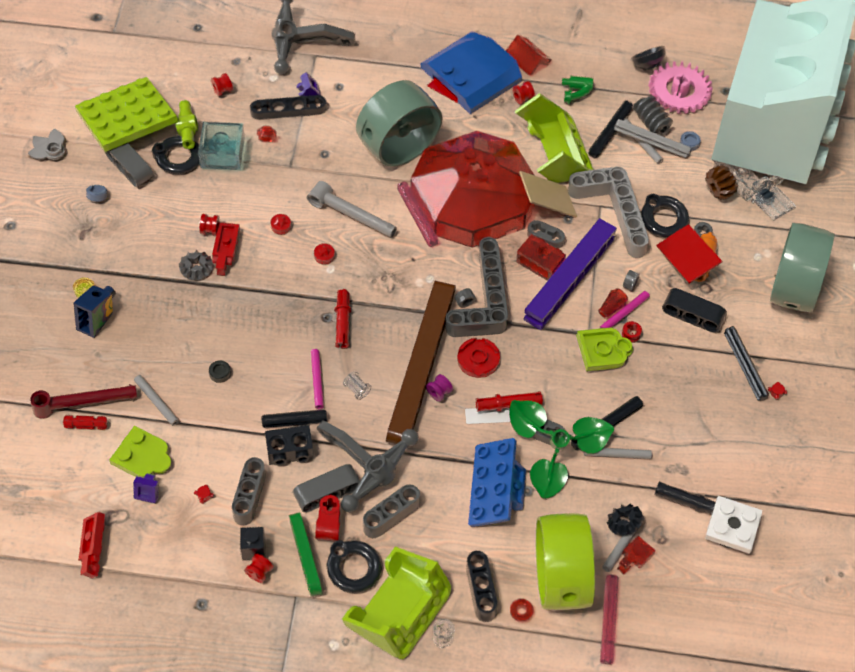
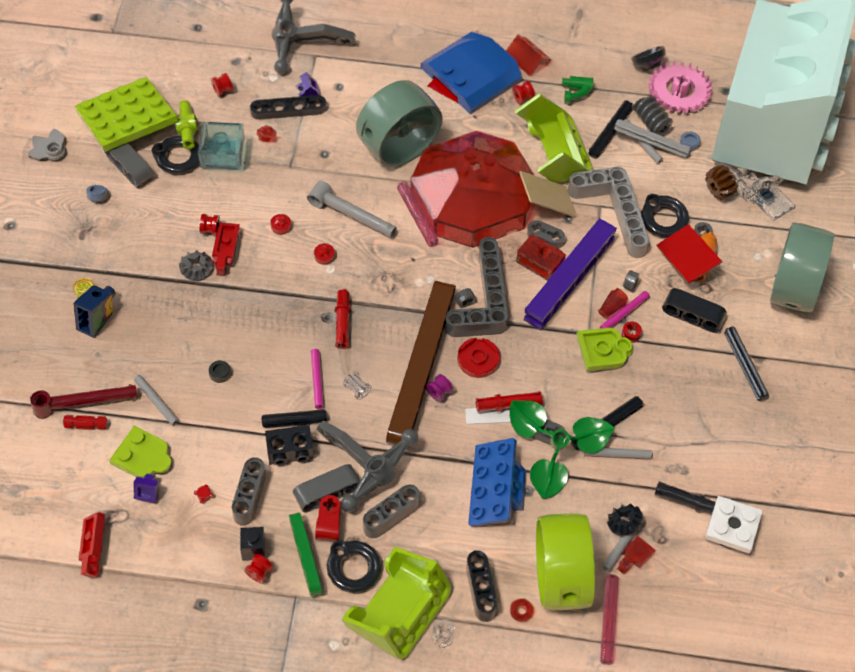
red piece [768,382,787,400] -> none

